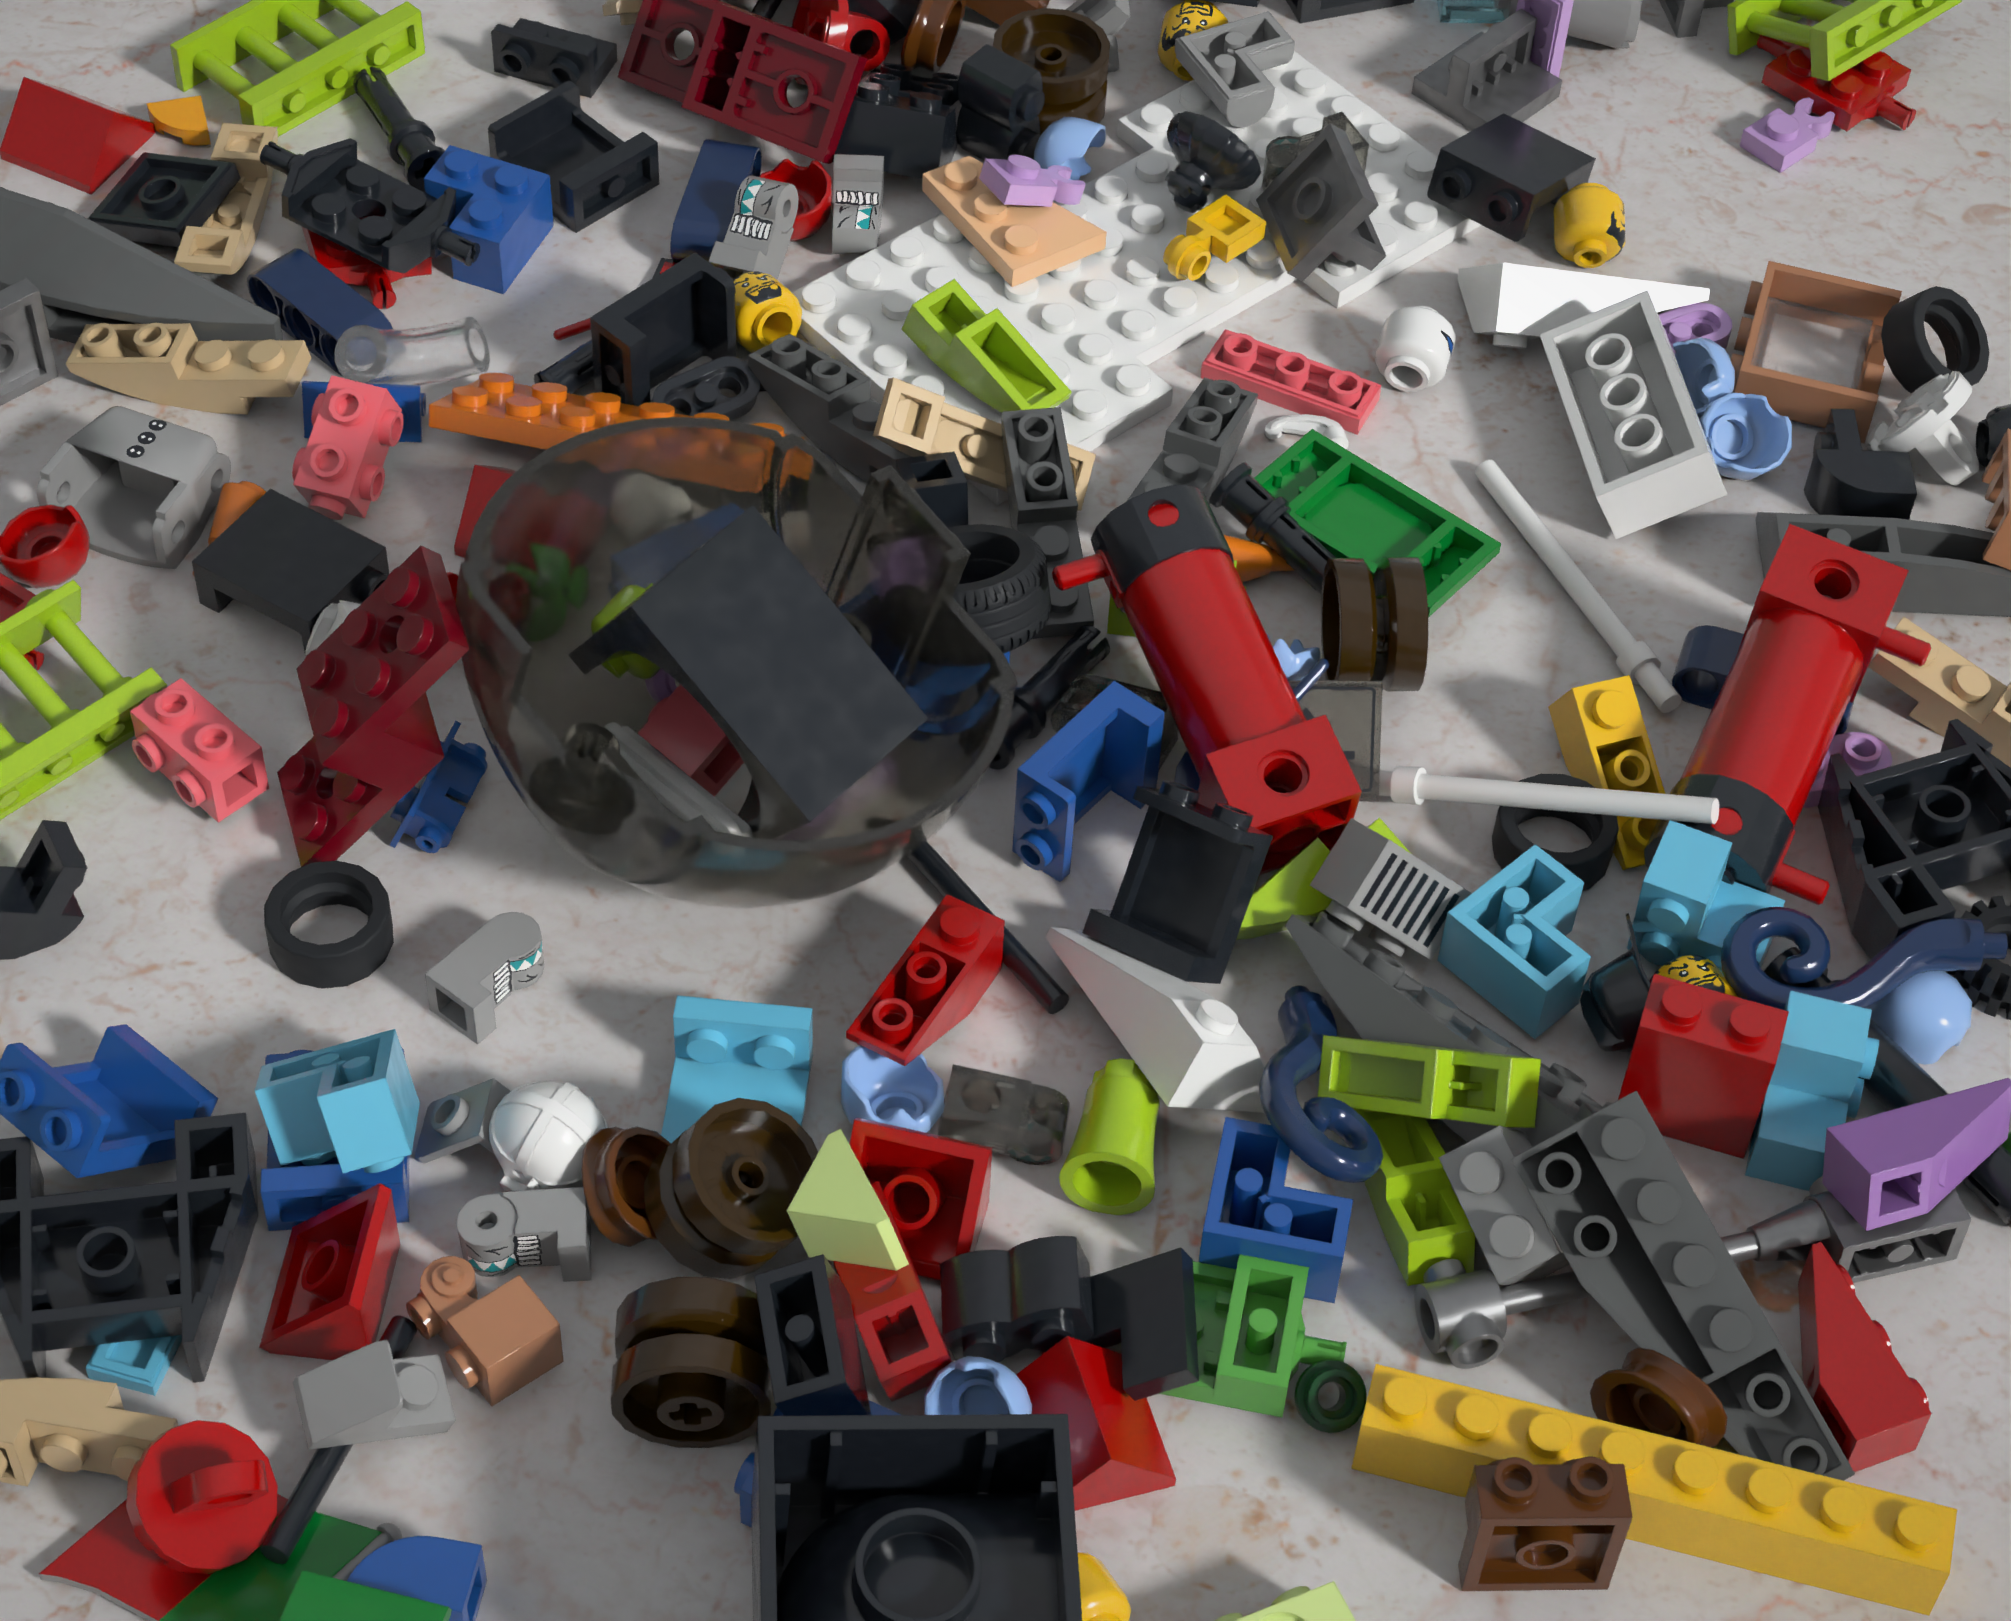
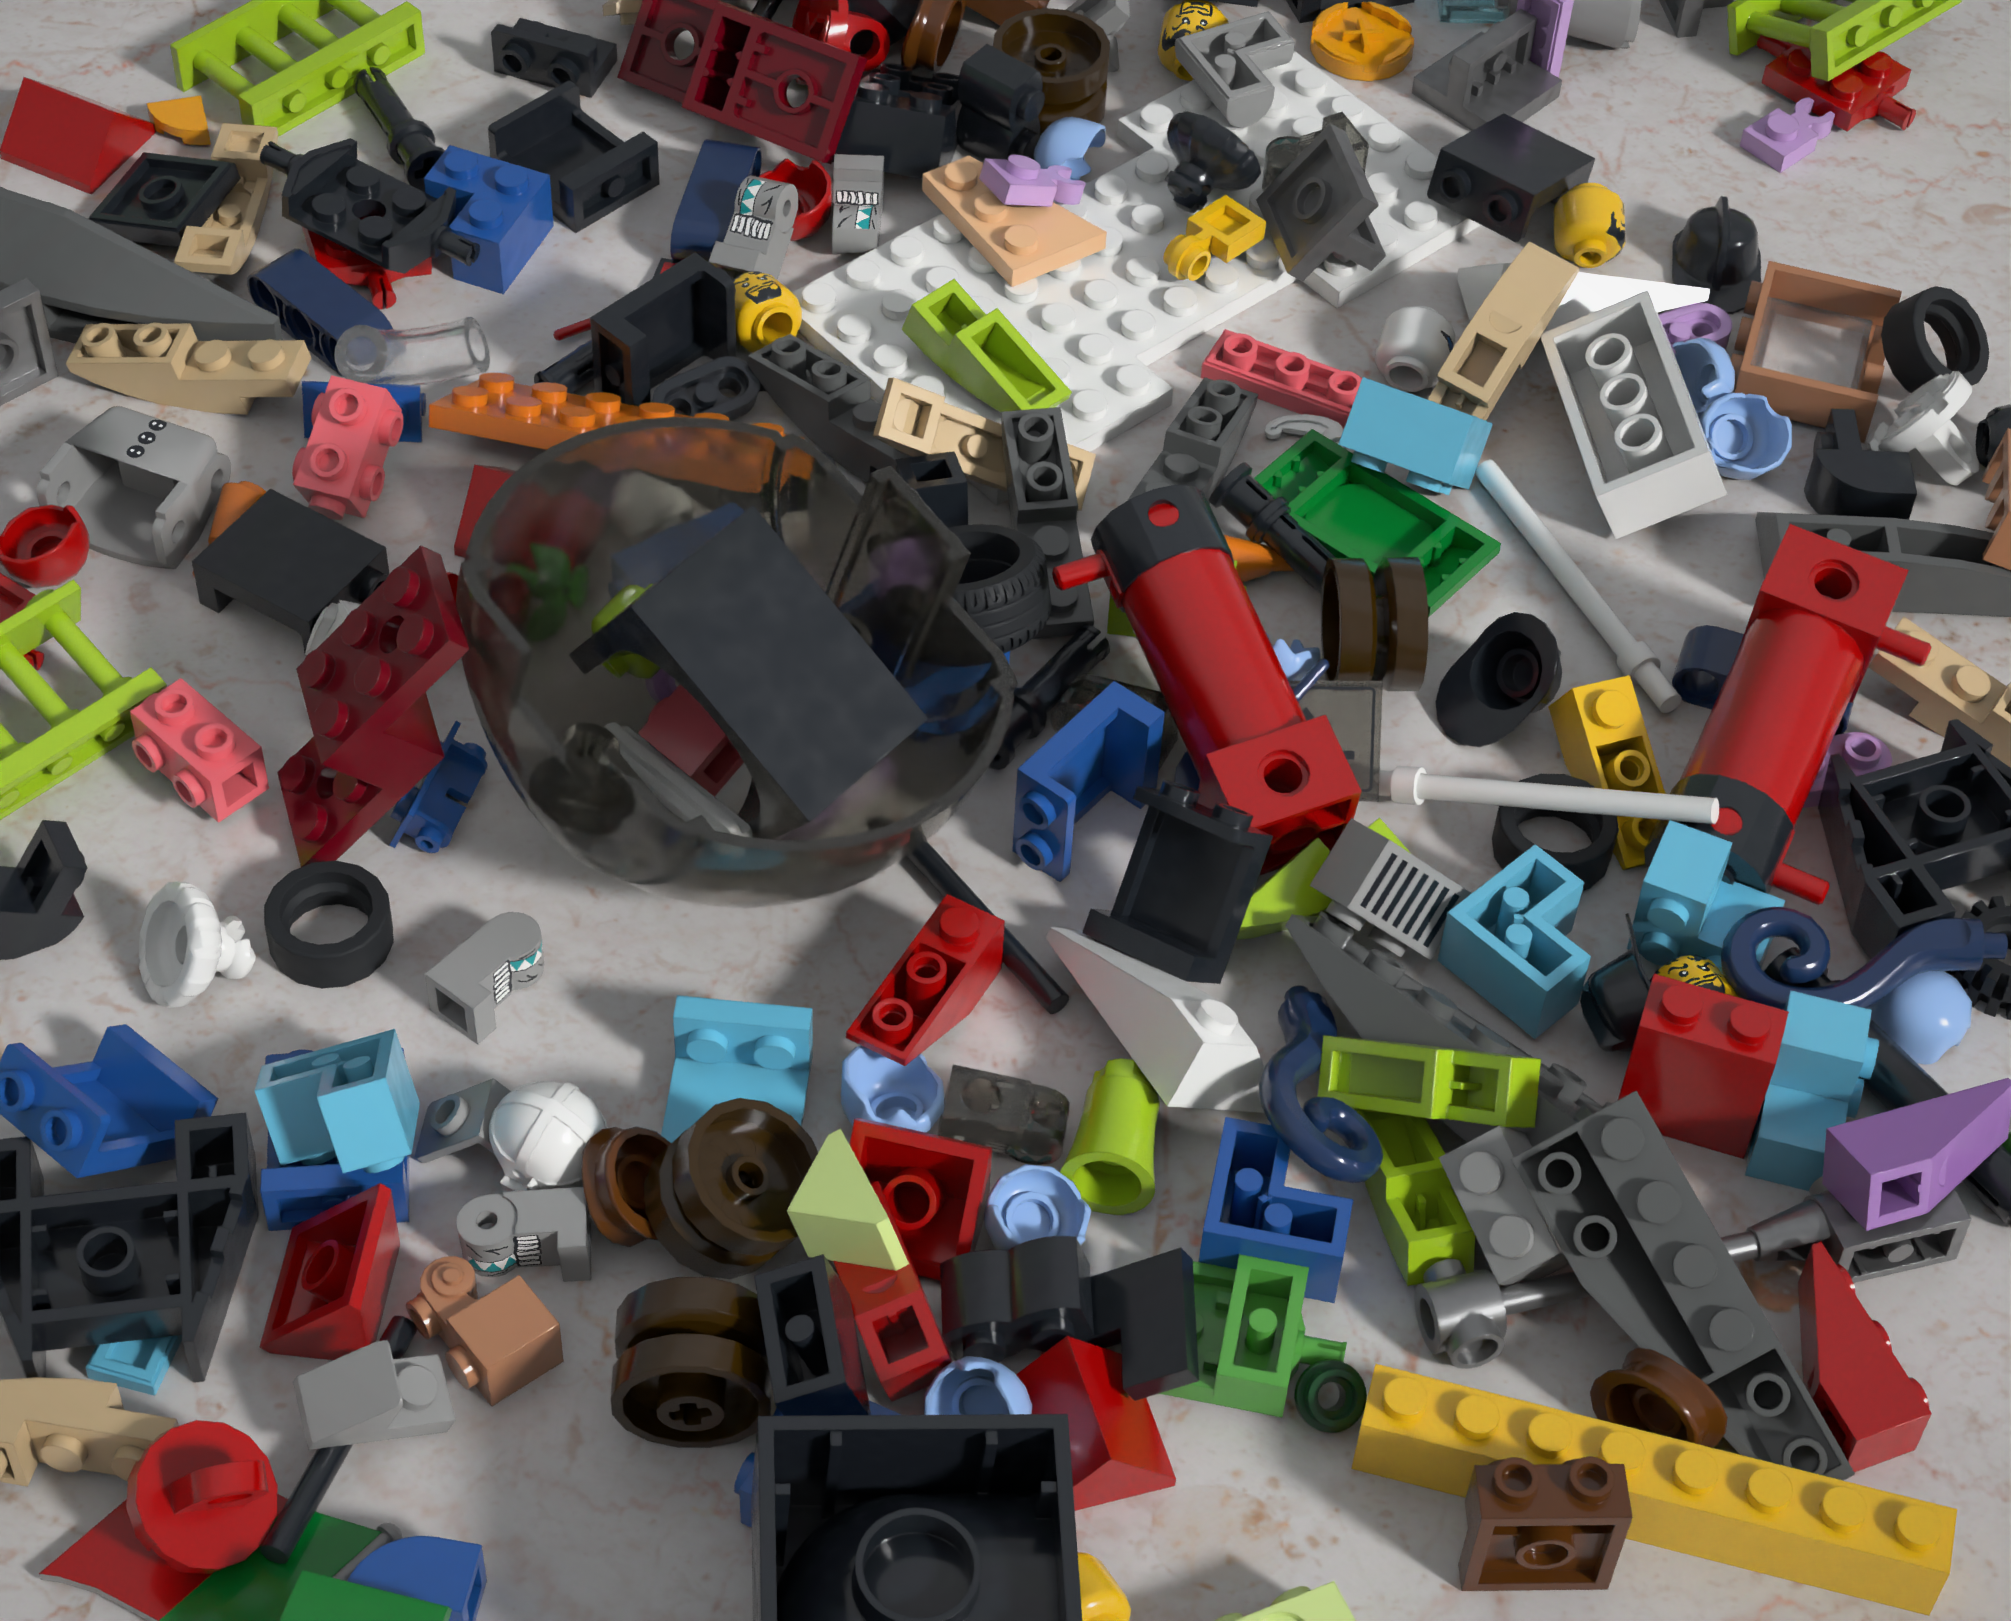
none -> white hair [138,881,256,1008]
none -> light blue hair [984,1164,1091,1251]
none -> light orange tile [1310,2,1414,81]
none -> medium azure brick [1338,377,1493,495]
none -> tan slope [1428,241,1580,420]
none -> black piece [1435,612,1563,747]
none -> black piece [1672,196,1761,314]

